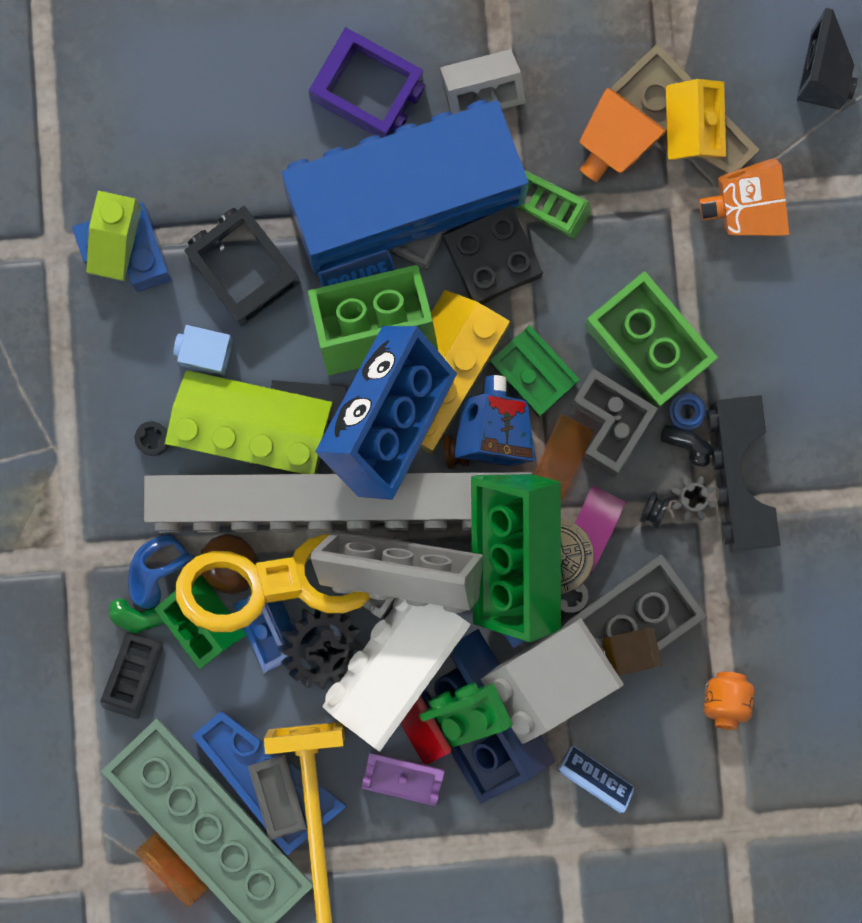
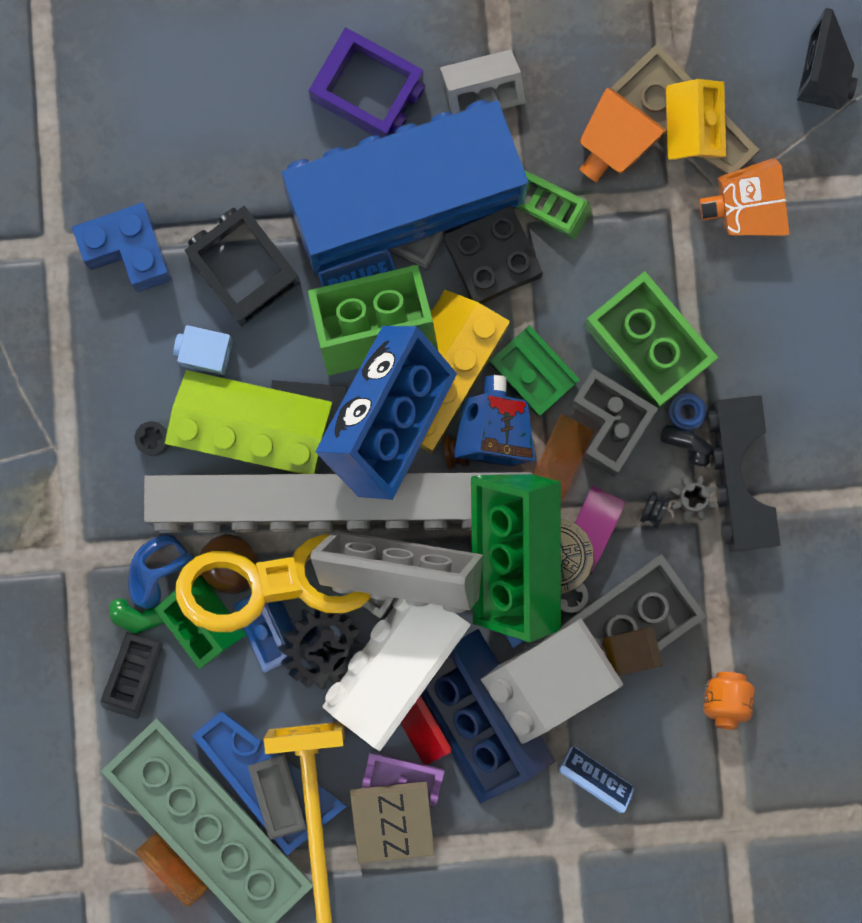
lime slope [86,190,142,282] -> none
green bracket [419,682,513,748] -> none
none -> dark tan tile [350,781,435,864]

